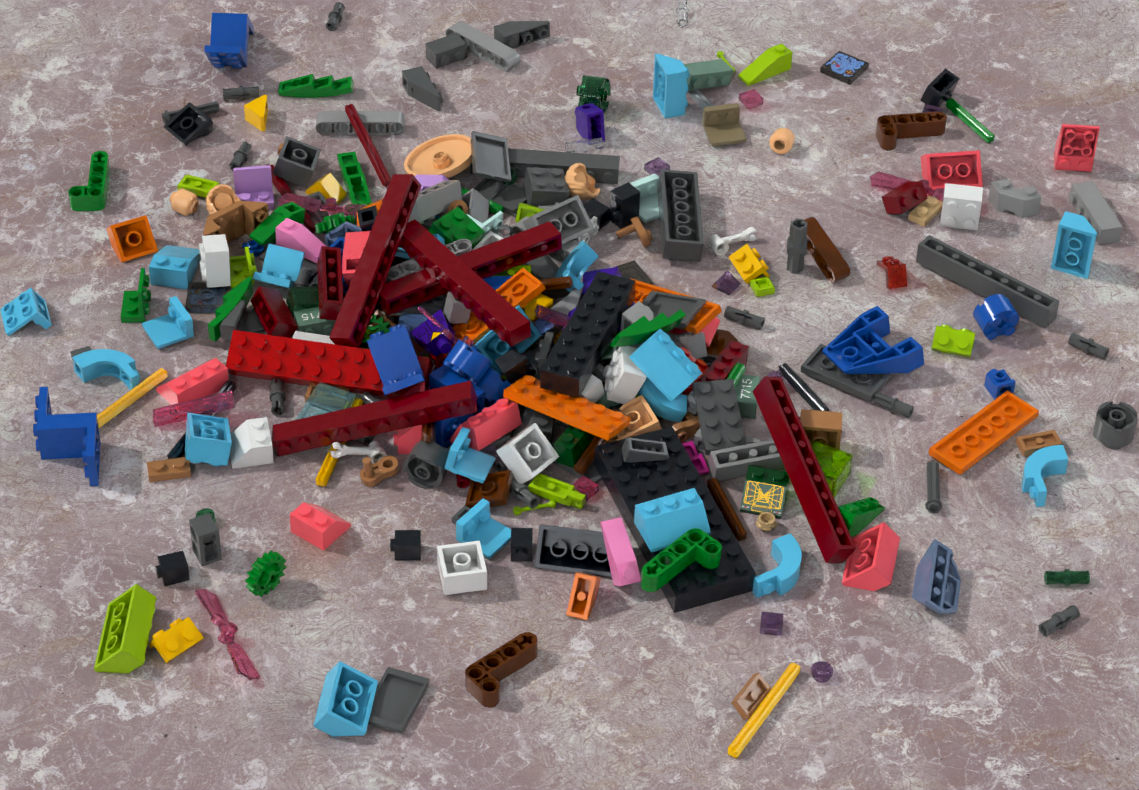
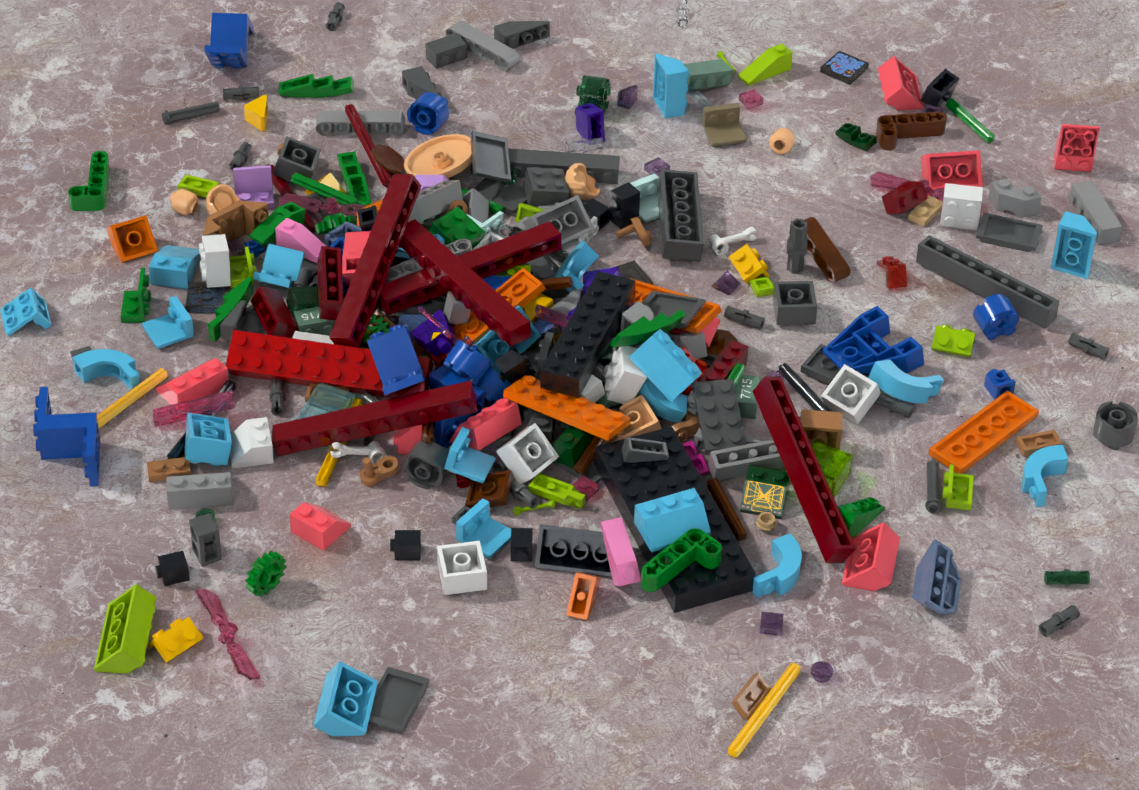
black slope [164,102,213,146] -> none
reddish brown beam [465,632,538,708] -> none
none -> light grey slope [166,472,233,510]
none -> slope [227,240,246,256]
none -> green axle [291,173,358,209]
none -> reddish brown piece [371,144,405,174]
none -> blue brick [407,92,449,135]
none -> clear purple slope [617,85,638,109]
none -> dark grey brick [772,281,817,325]
none -> white brick [821,364,881,425]
none -> dark green slope [835,123,877,151]
none -> medium azure arch [868,360,944,403]
none -> coral slope [878,56,924,110]
none -> lime bracket [942,464,974,510]
none -> dark grey piece [976,213,1043,252]

